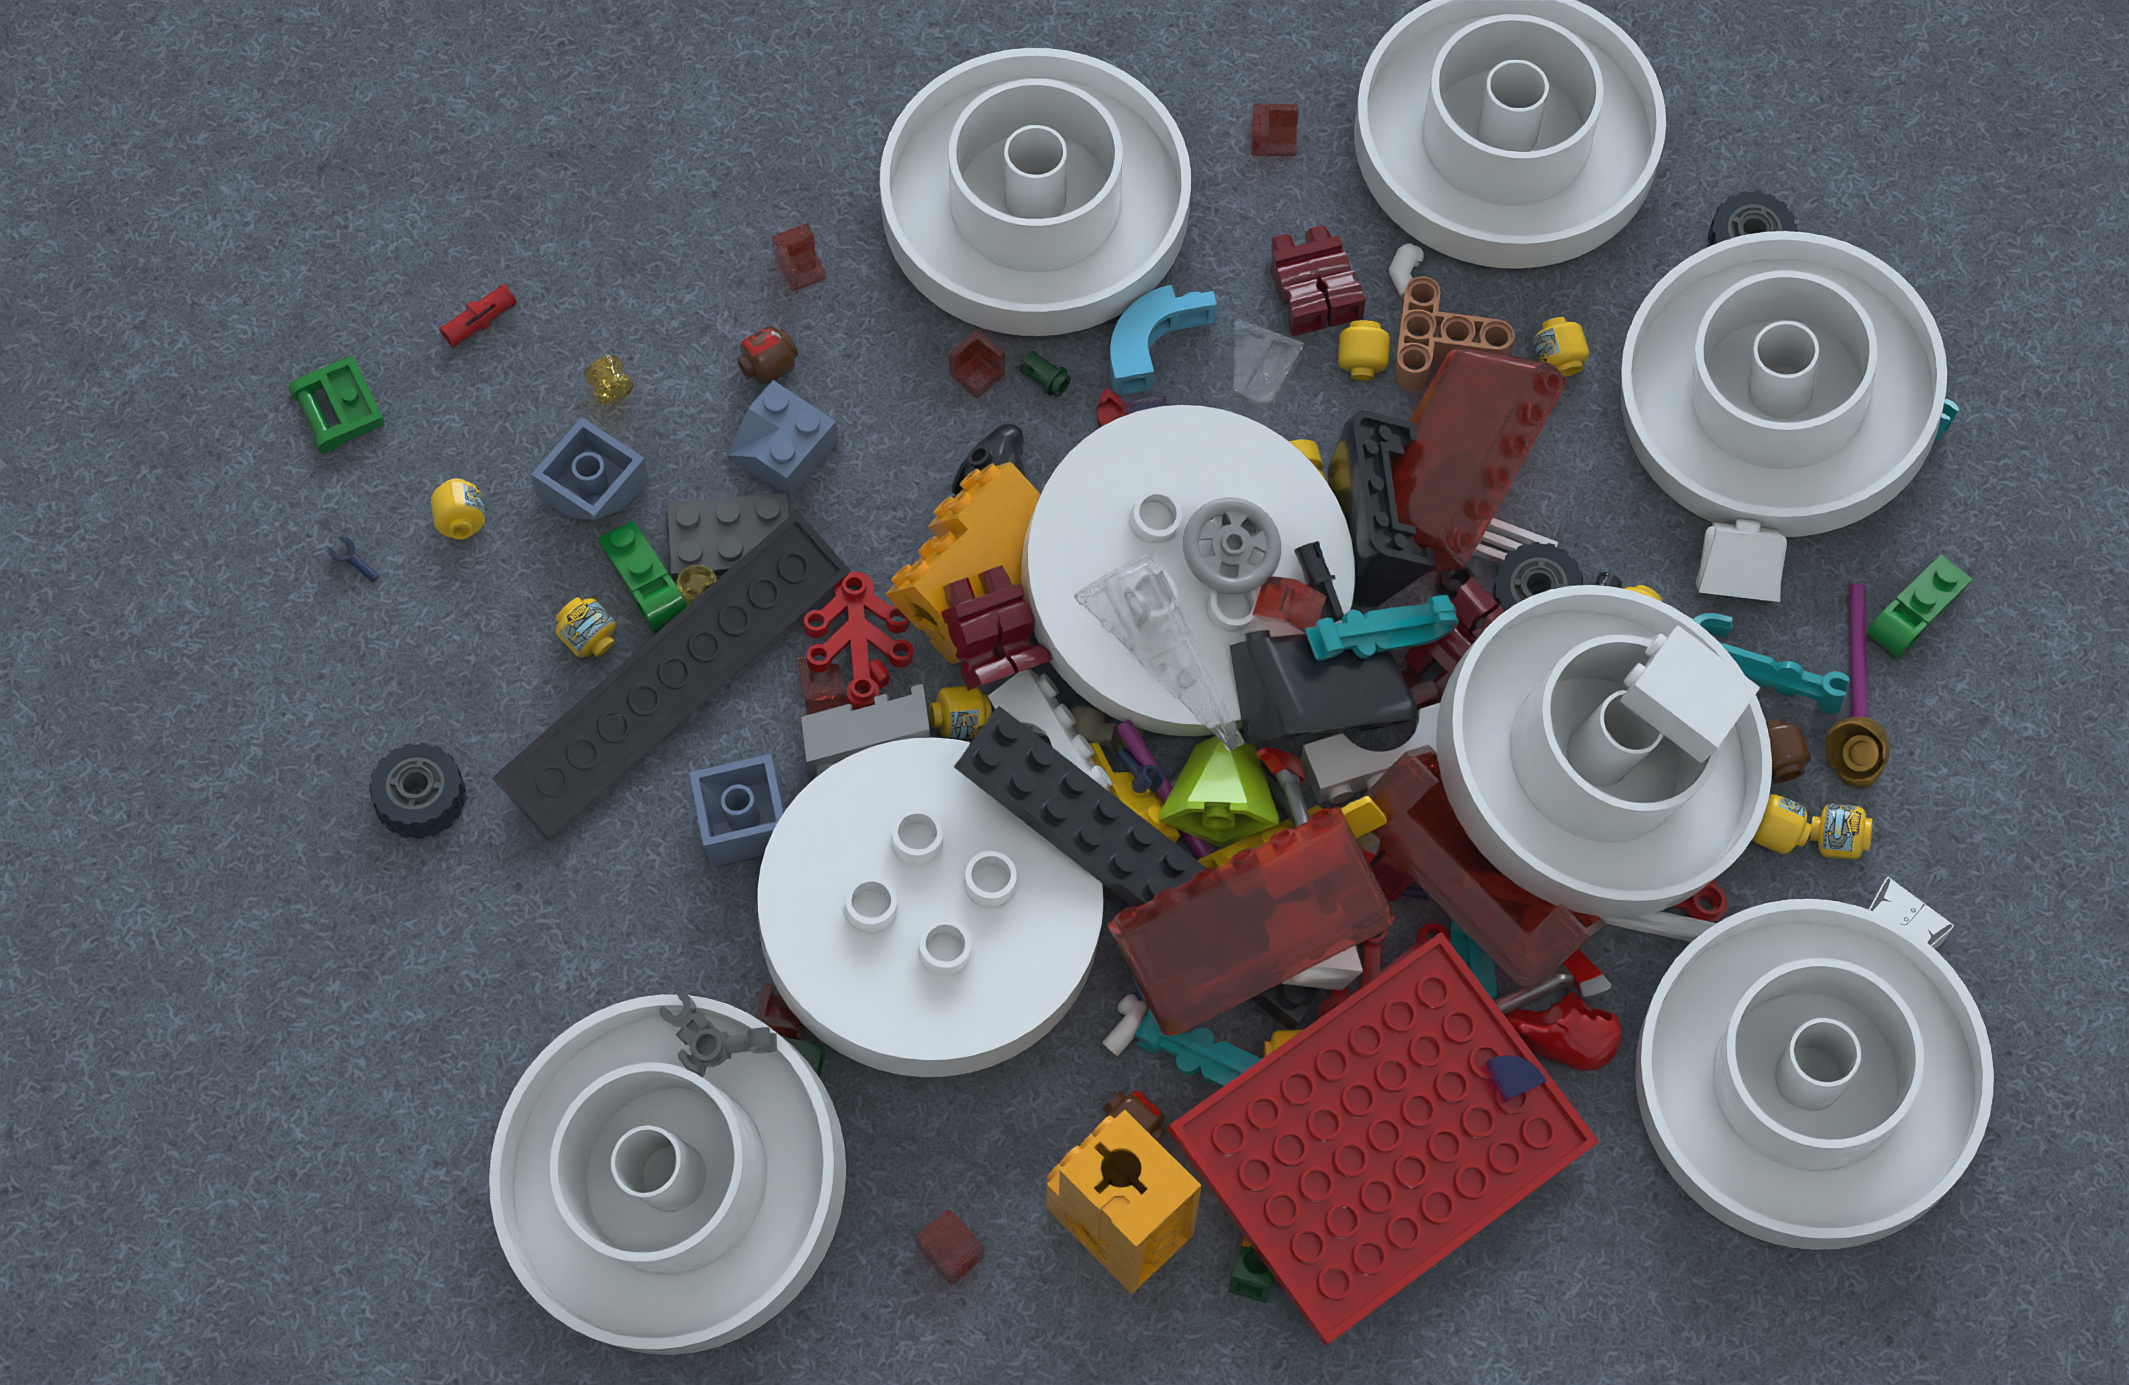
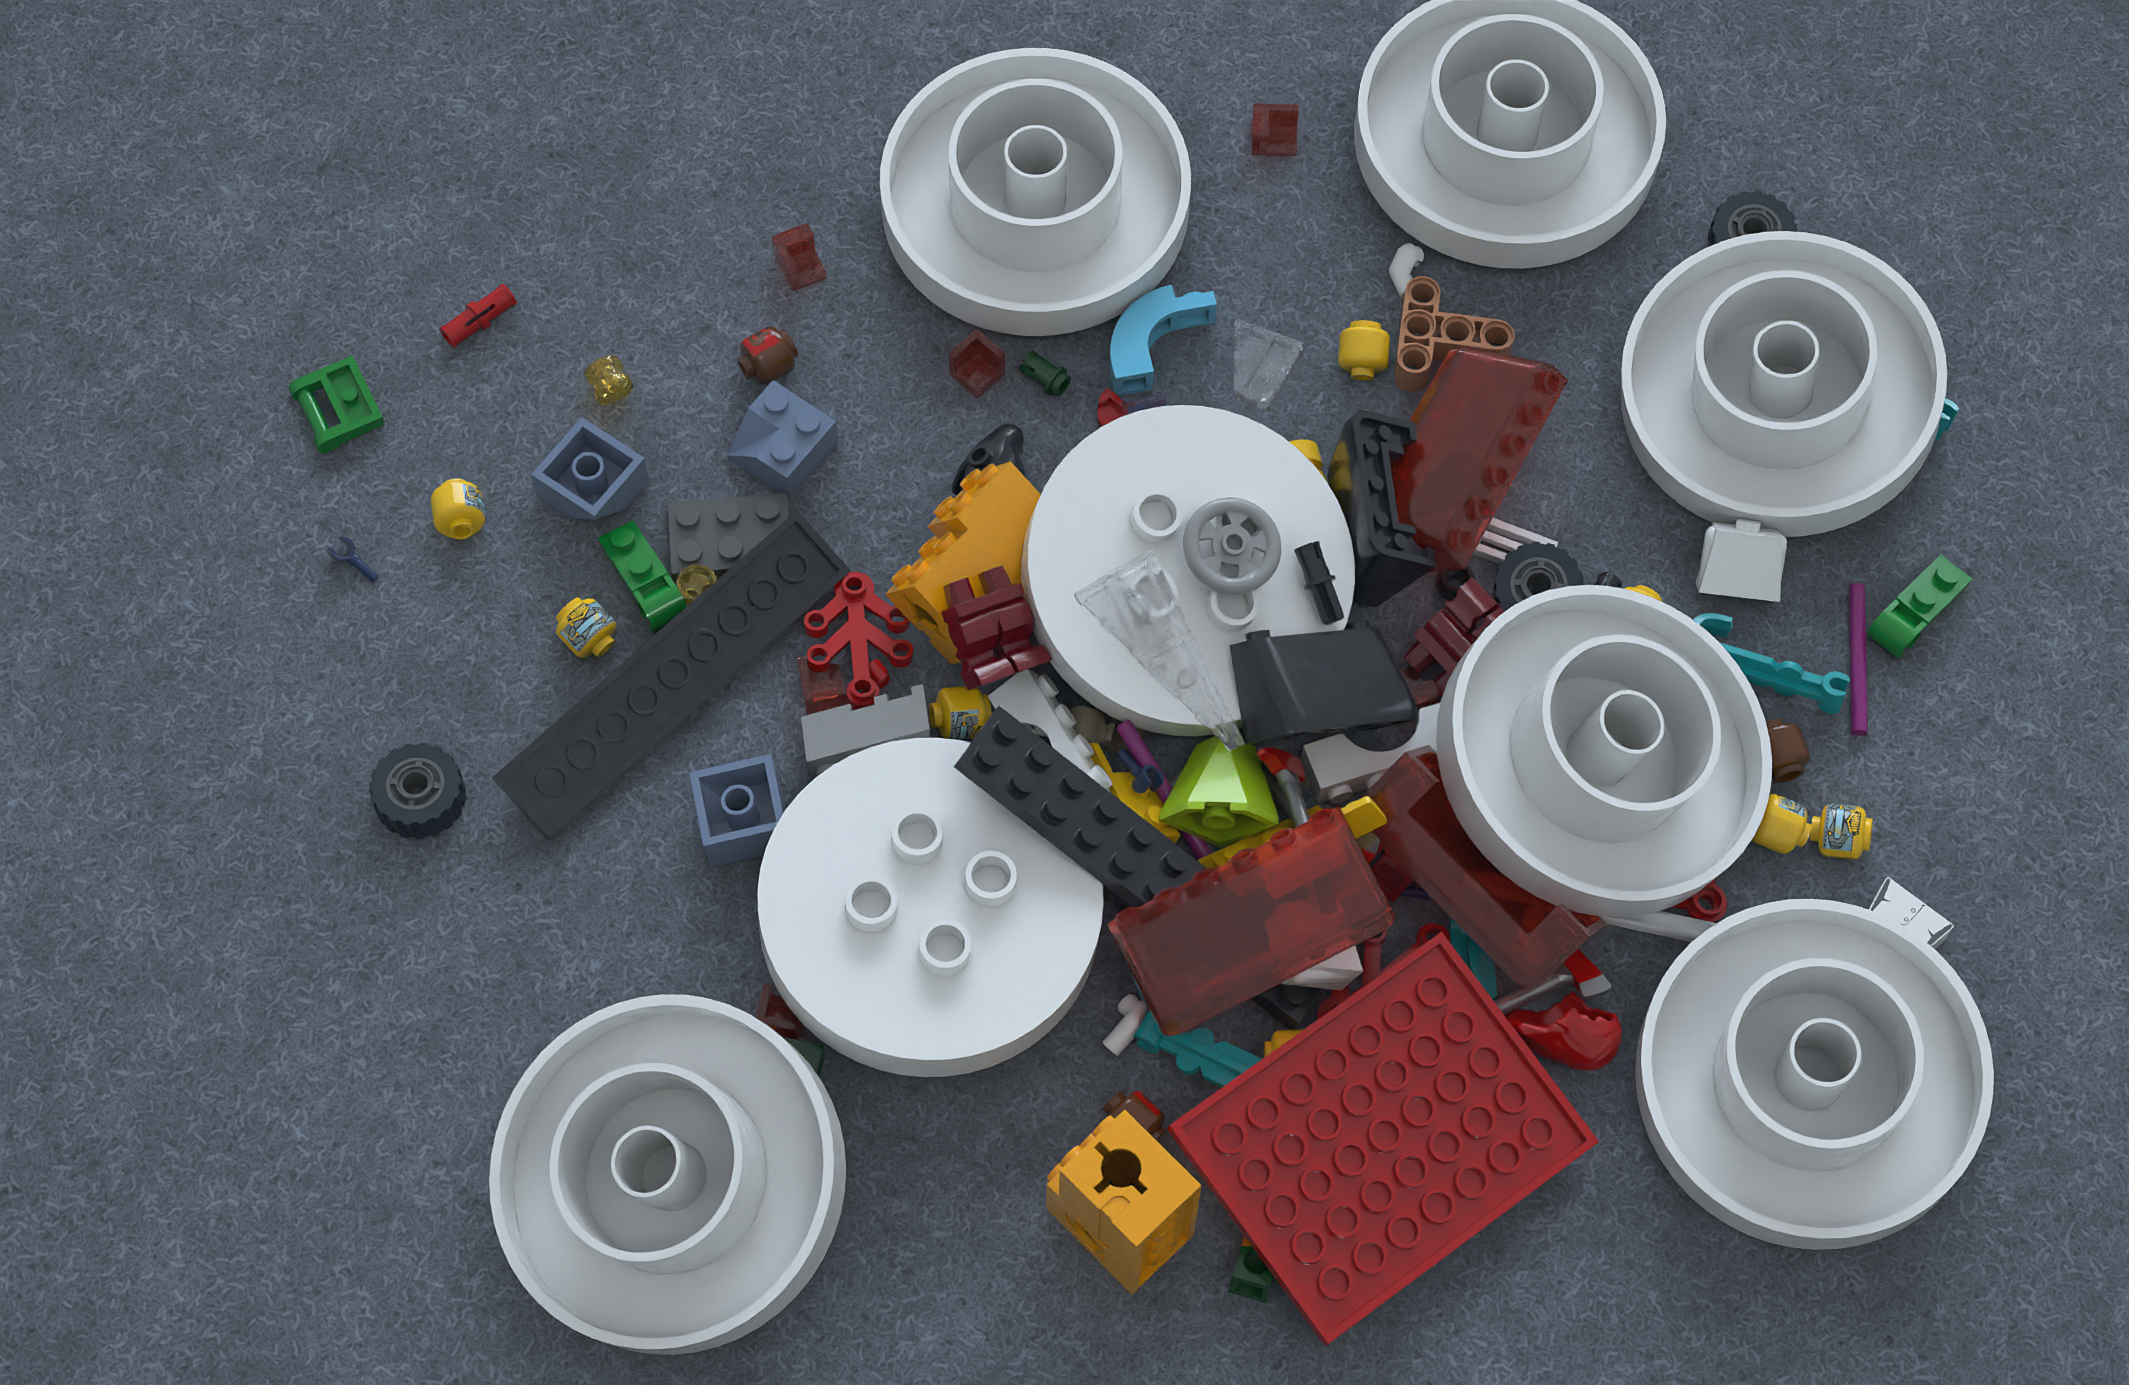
dark grey piece [659,992,777,1077] -> none
clear red panel [916,1210,984,1286] -> none
clear red panel [1252,576,1326,633] -> none
dark red hips [1271,225,1366,337] -> none
teal piece [1304,595,1458,661] -> none
clear blue tile [1486,1056,1547,1101] -> none
yellow head [1533,317,1589,378] -> none
white brick [1619,625,1760,763] -> none
pearl gold hair [1826,717,1890,789] -> none

